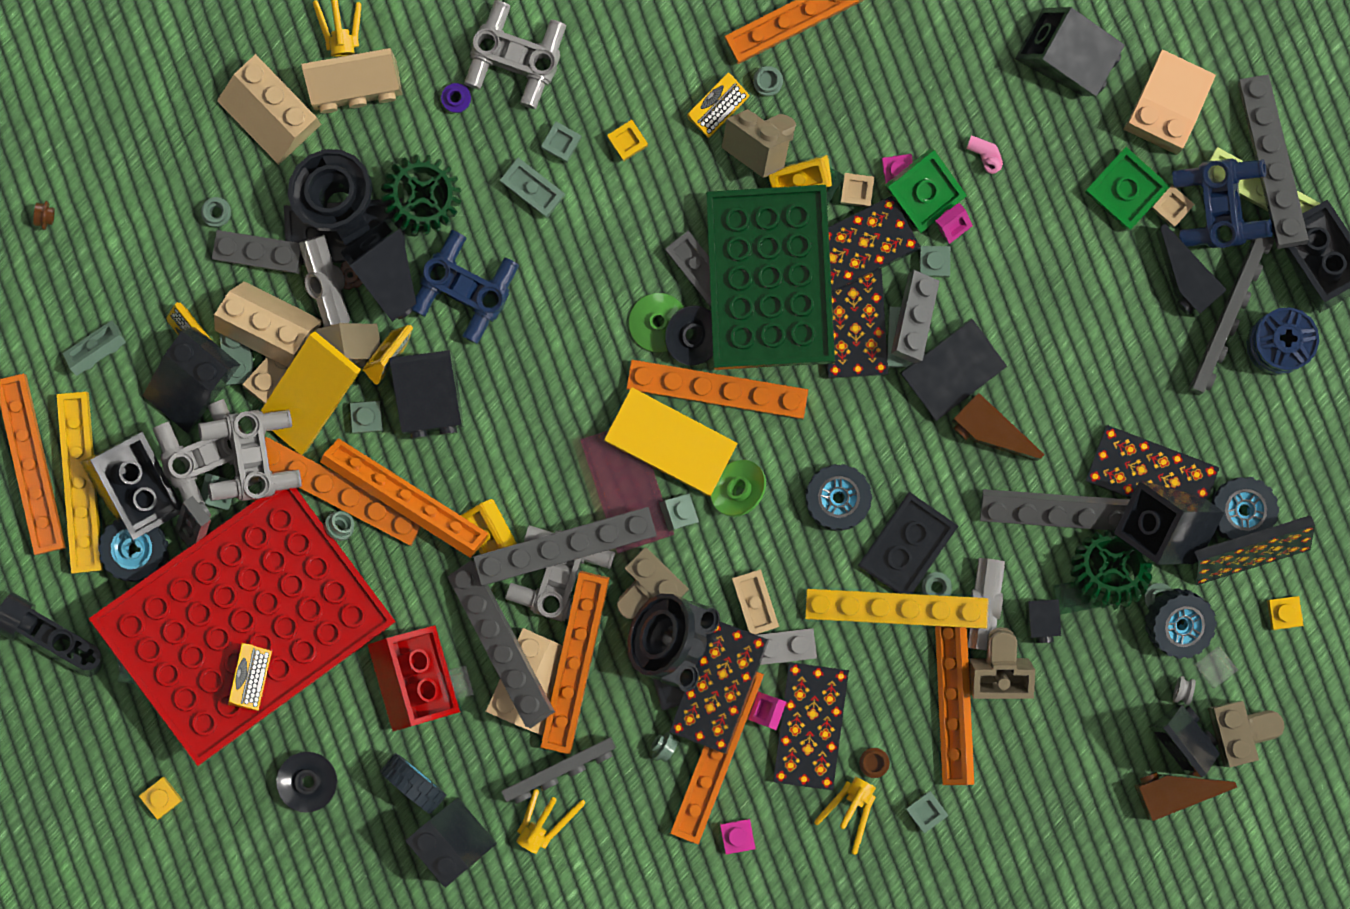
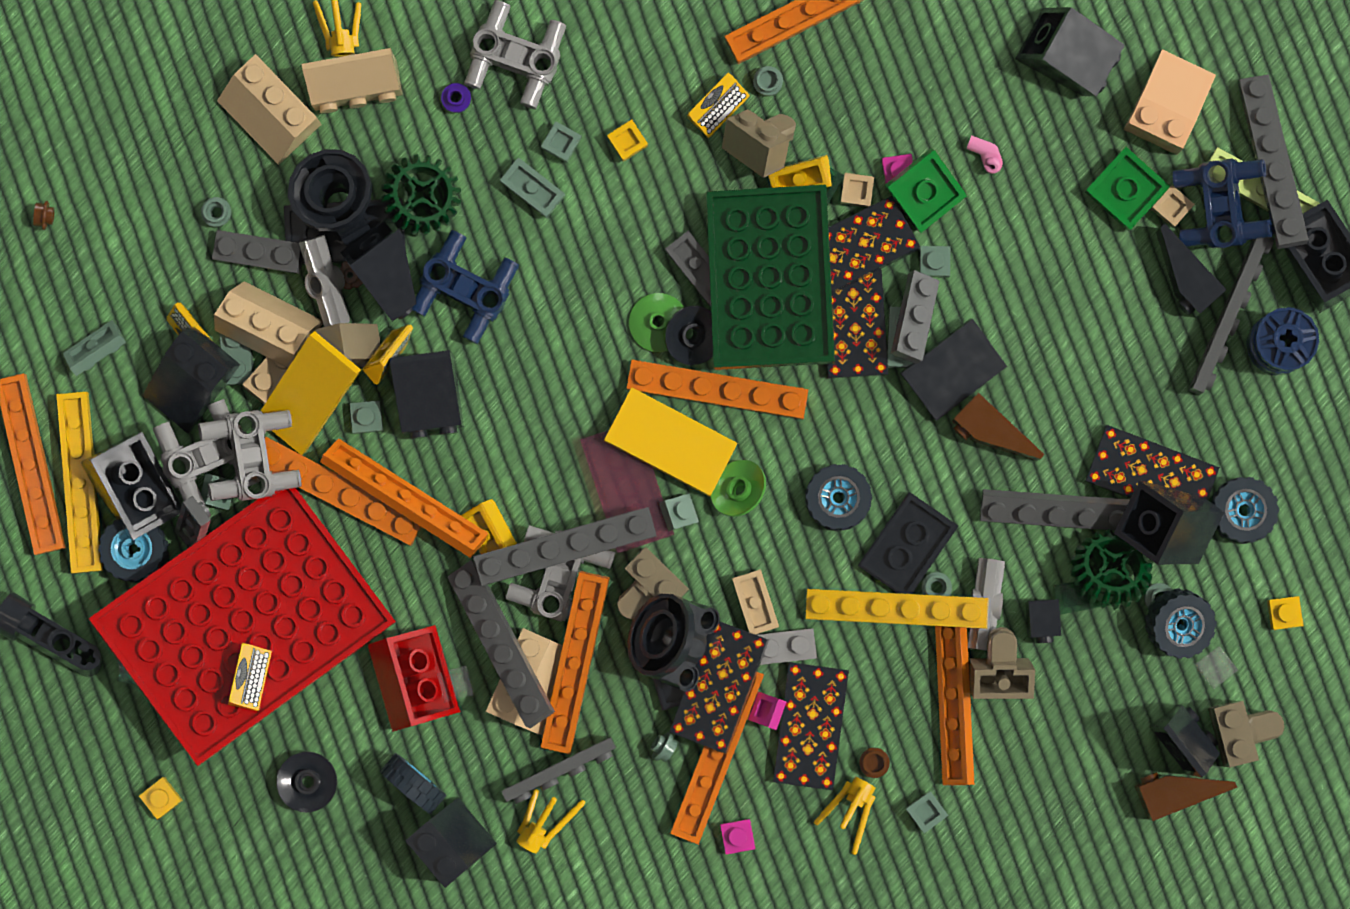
sand green plate [324,511,354,541] -> none
dark pink plate [935,203,973,244] -> none
light grey bush [1173,676,1196,705] -> none
black tile [1193,516,1315,586] -> none

